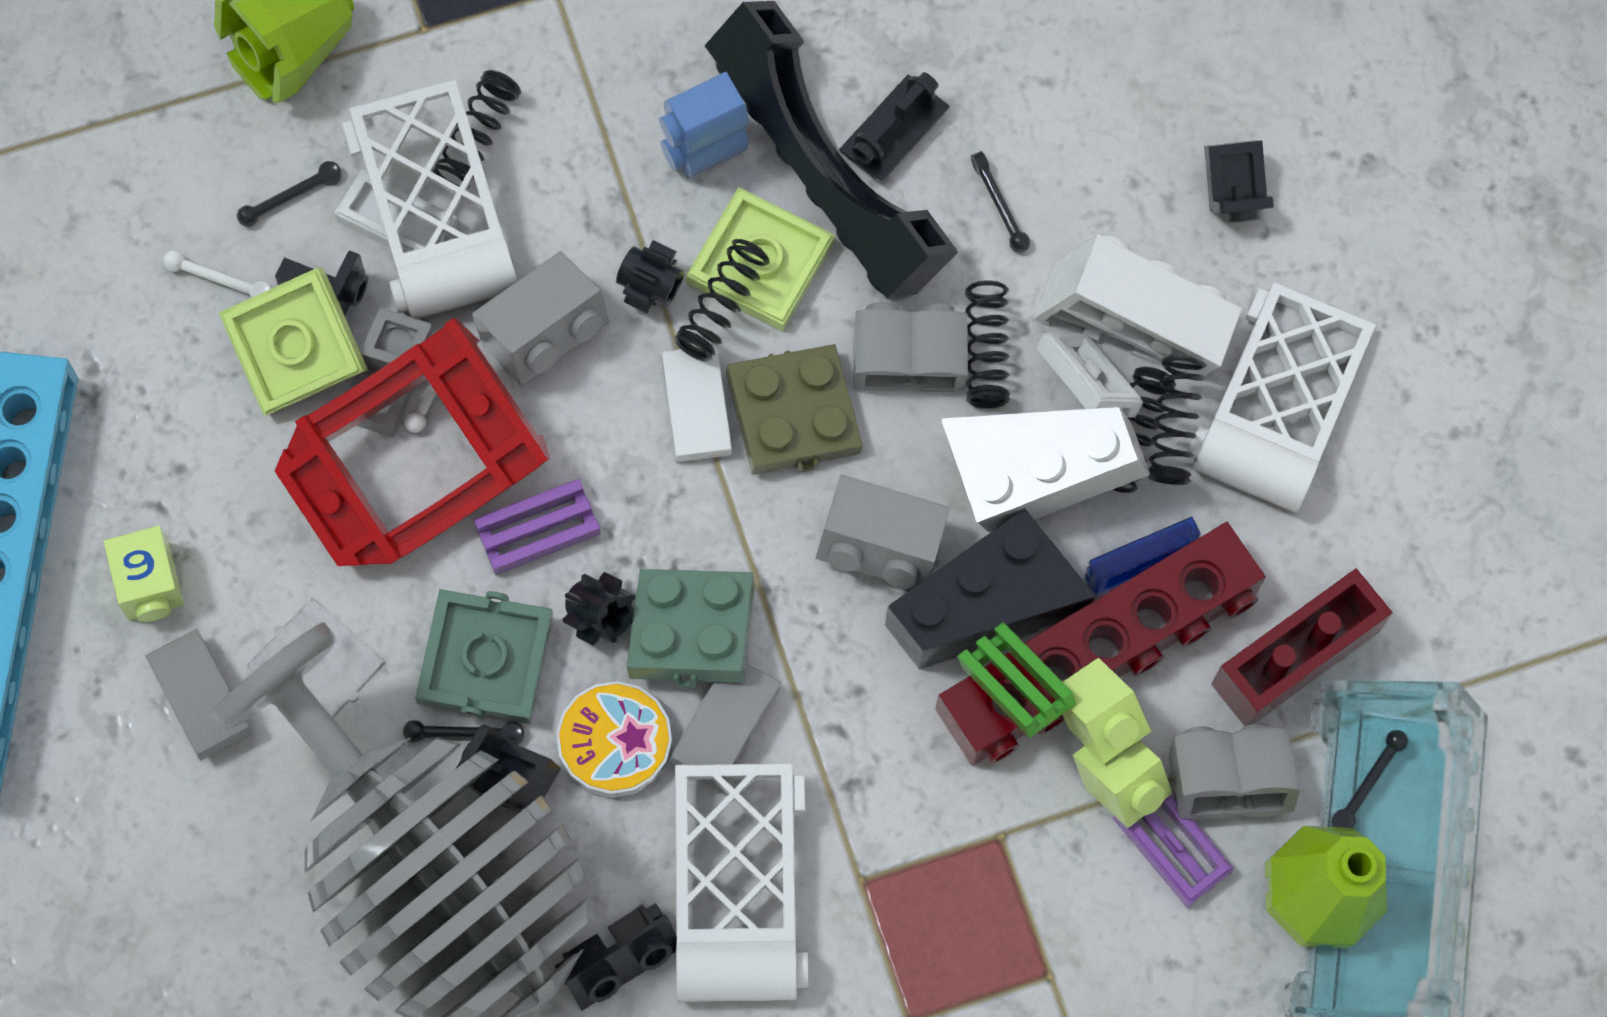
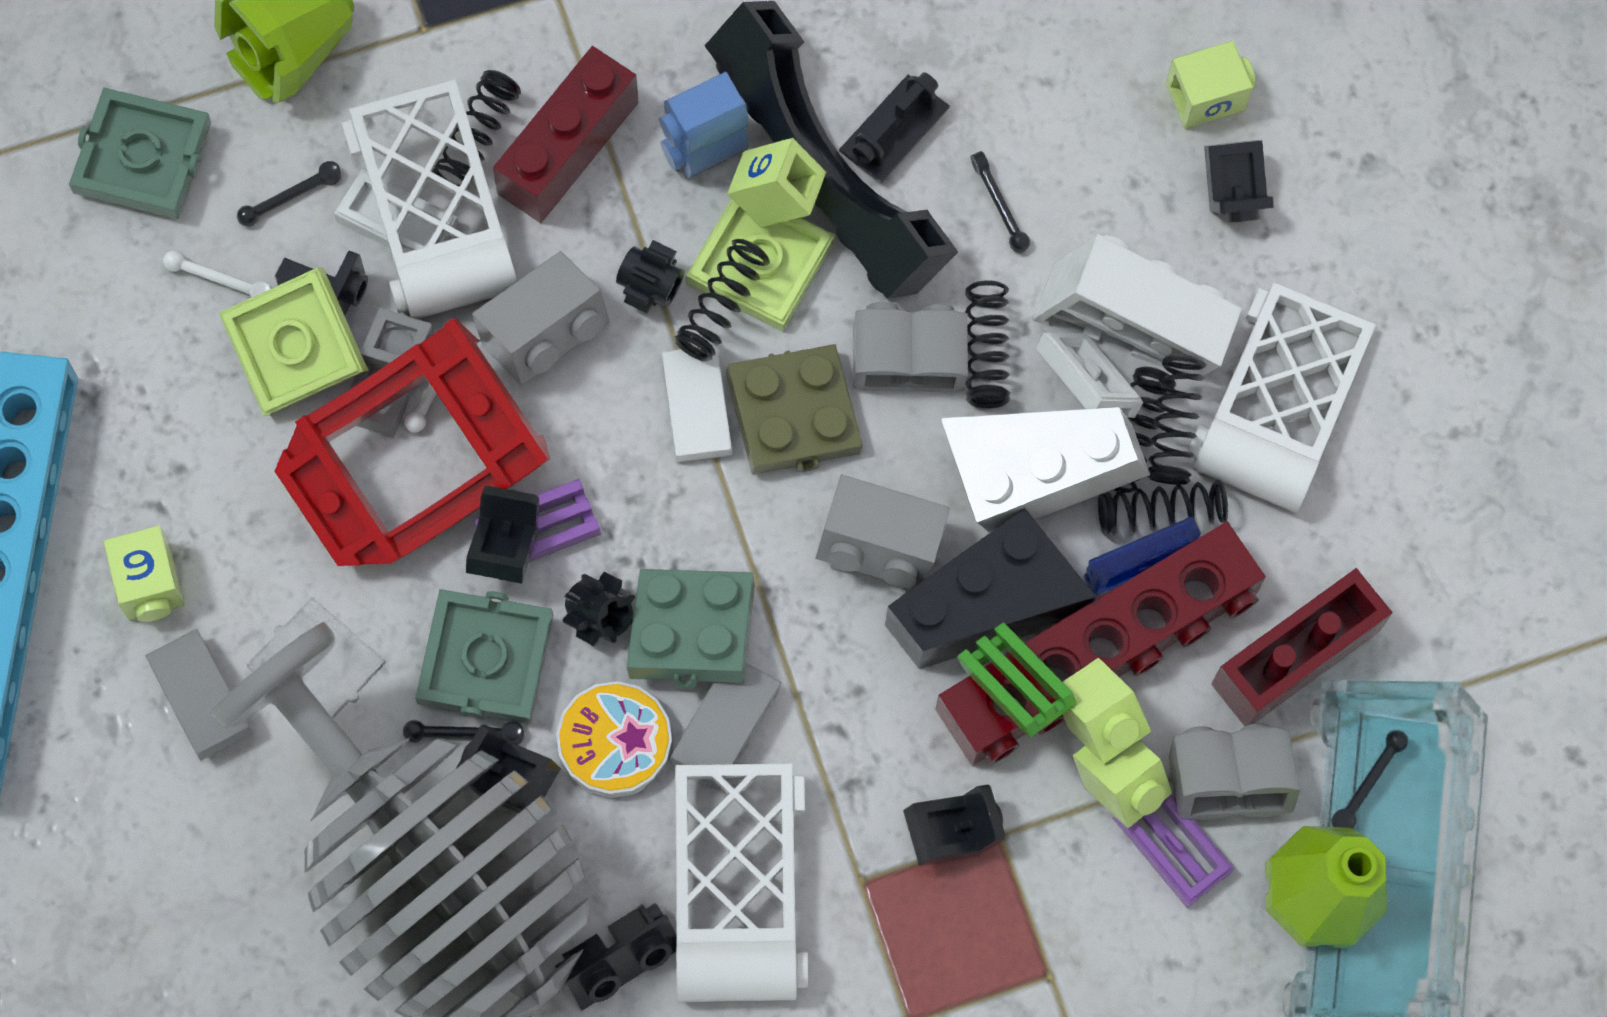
none -> sand green plate [69,87,211,219]
none -> black bracket [466,486,539,584]
none -> dark red brick [493,45,638,223]
none -> yellowish green brick [727,138,826,227]
none -> black bracket [903,784,1005,866]
none -> black piece [1098,480,1228,536]
none -> yellowish green brick [1166,41,1256,129]

